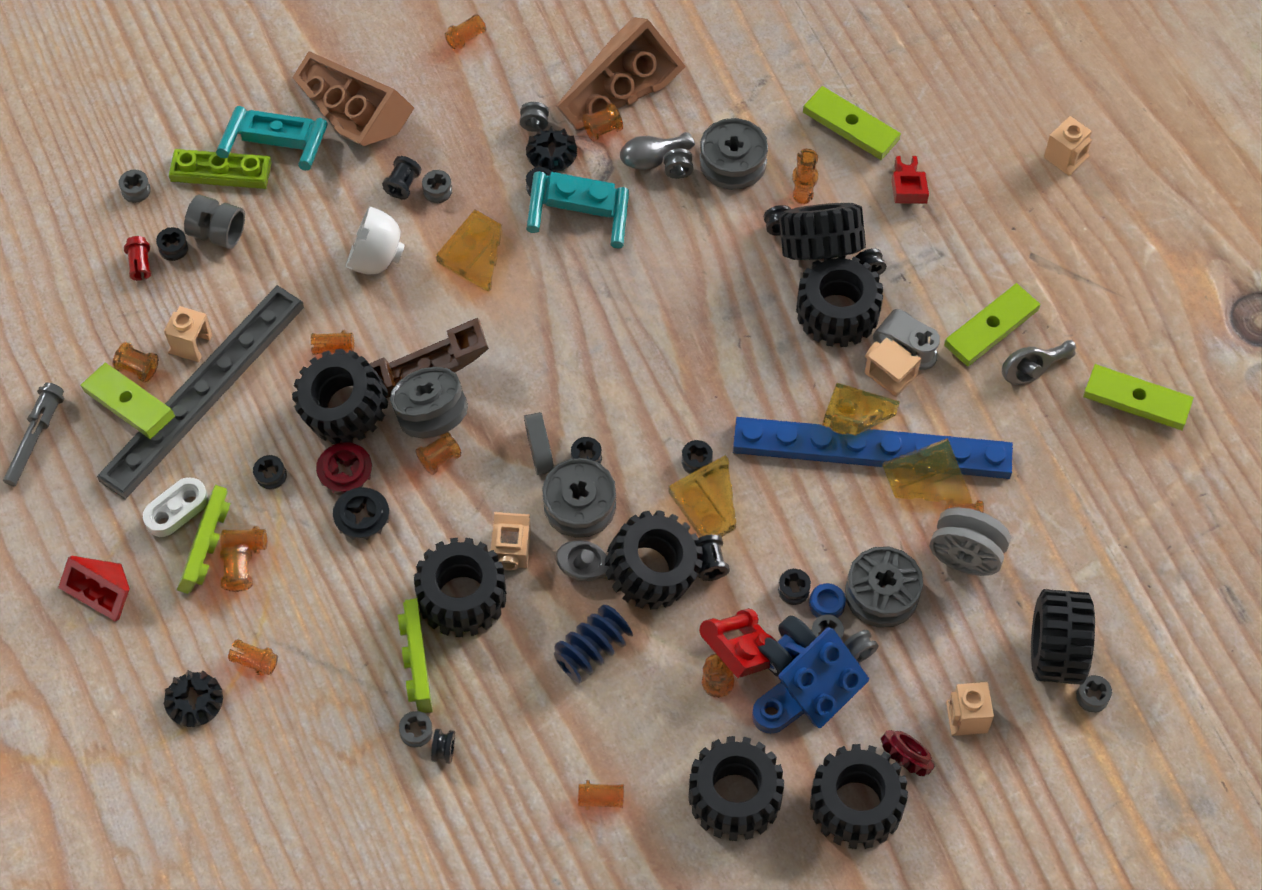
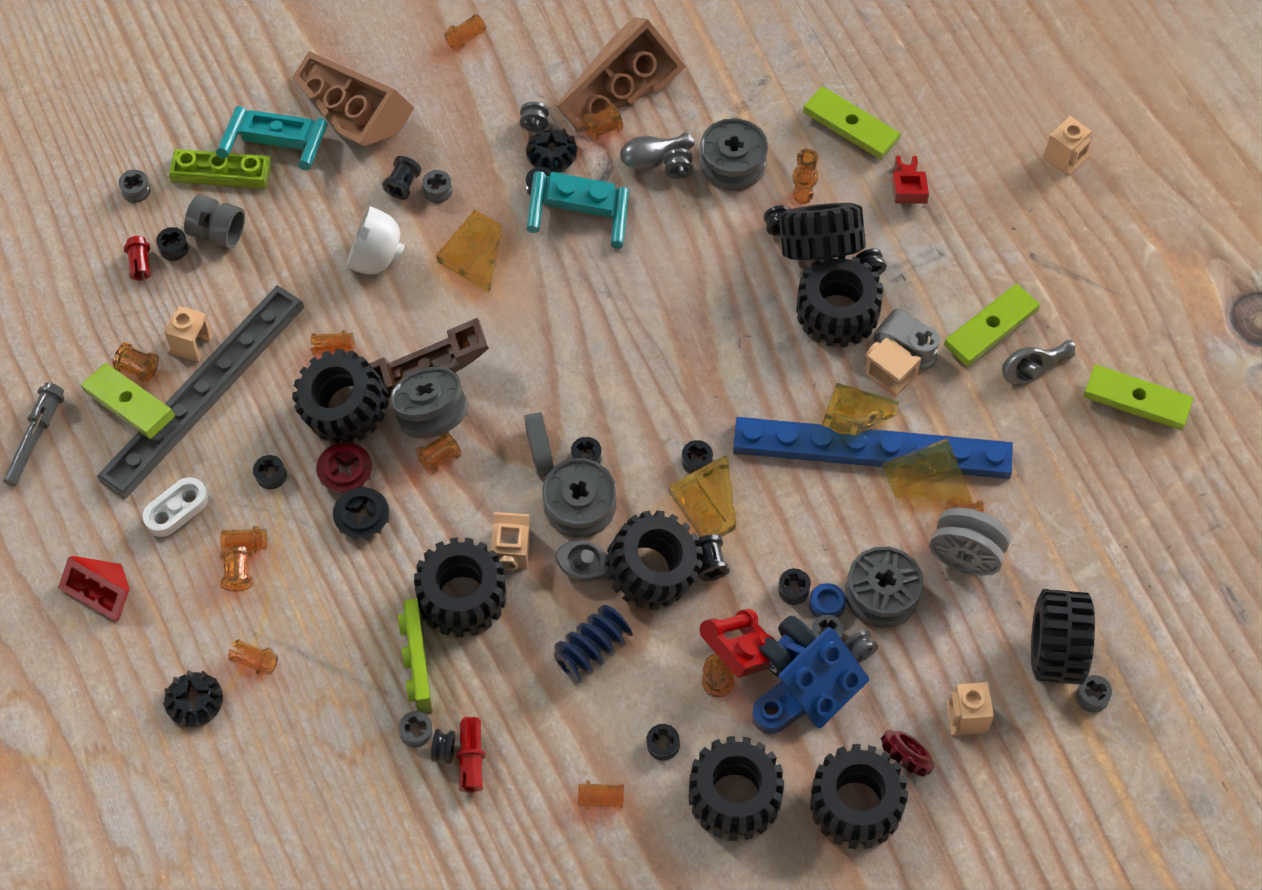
lime tile [177,484,231,594] -> none
none -> red axle [456,717,486,793]
none -> black bush [646,724,680,761]

